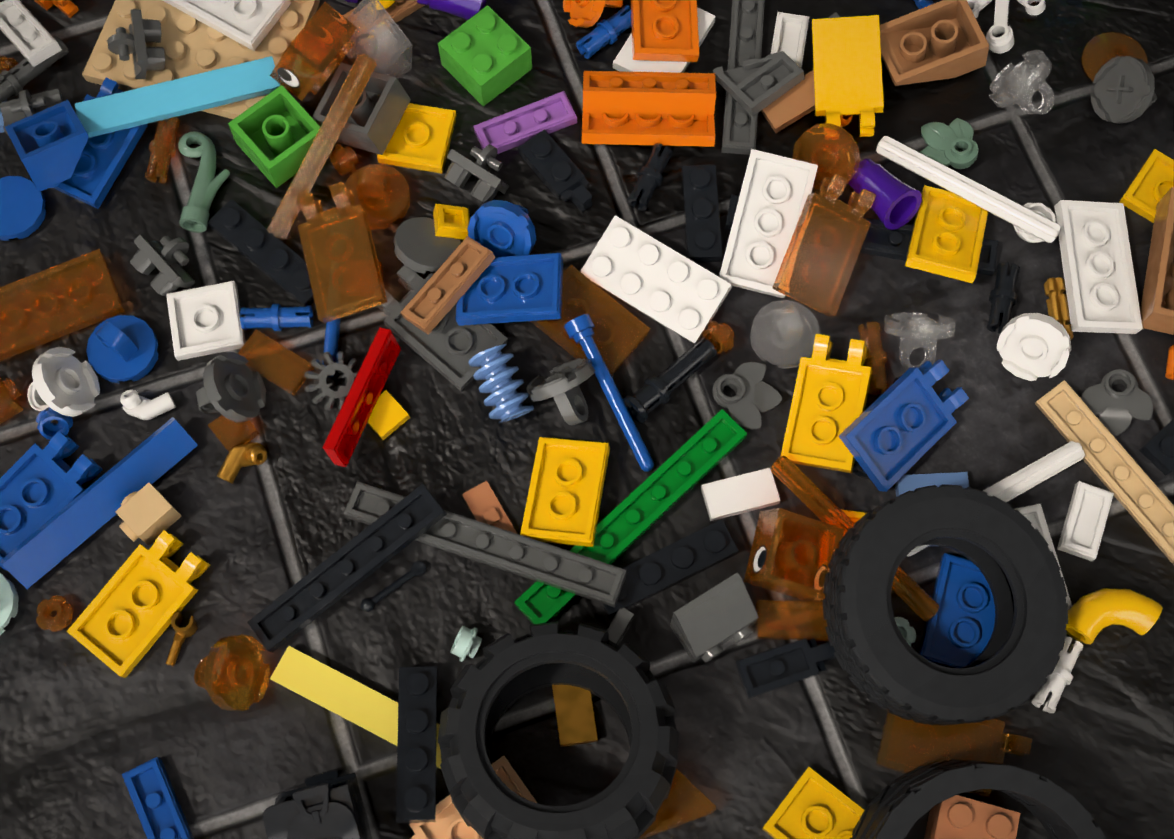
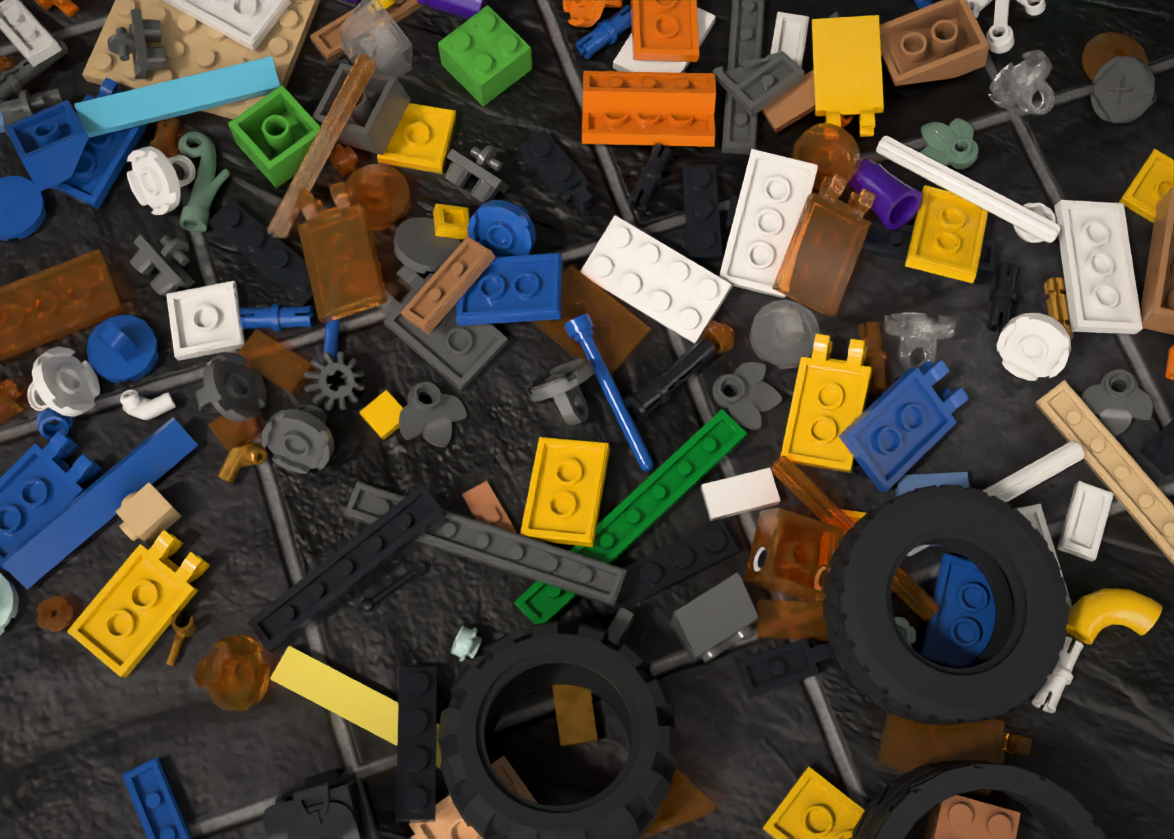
clear orange brick [270,2,358,101] -> none
red tile [322,327,401,467] -> none
medium blue piece [468,344,534,423] -> none
medium lavender tile [474,91,577,154] -> none
none -> white tile [127,146,196,215]
none -> dark grey tile [261,404,334,474]
none -> dark grey plate [399,382,467,447]

